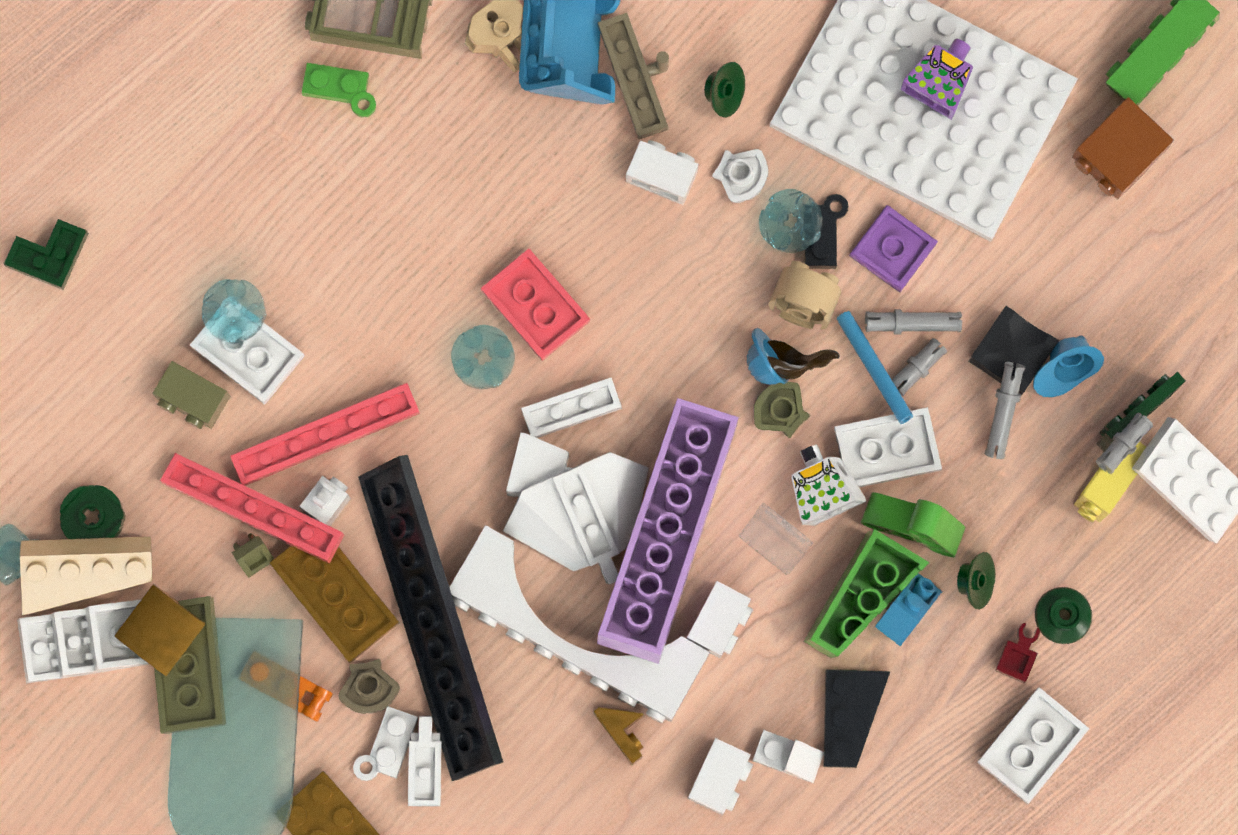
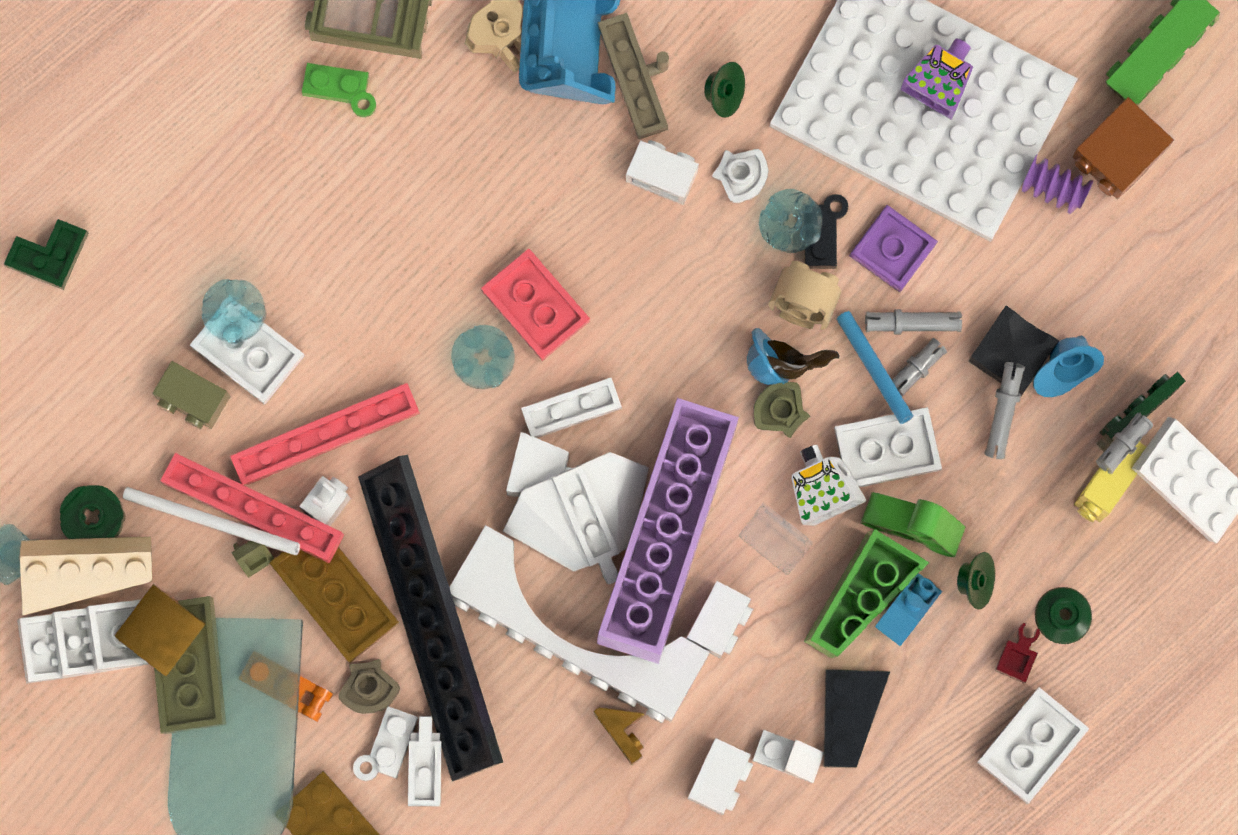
none -> white piece [123,487,300,555]
none -> medium lavender piece [1022,154,1093,214]

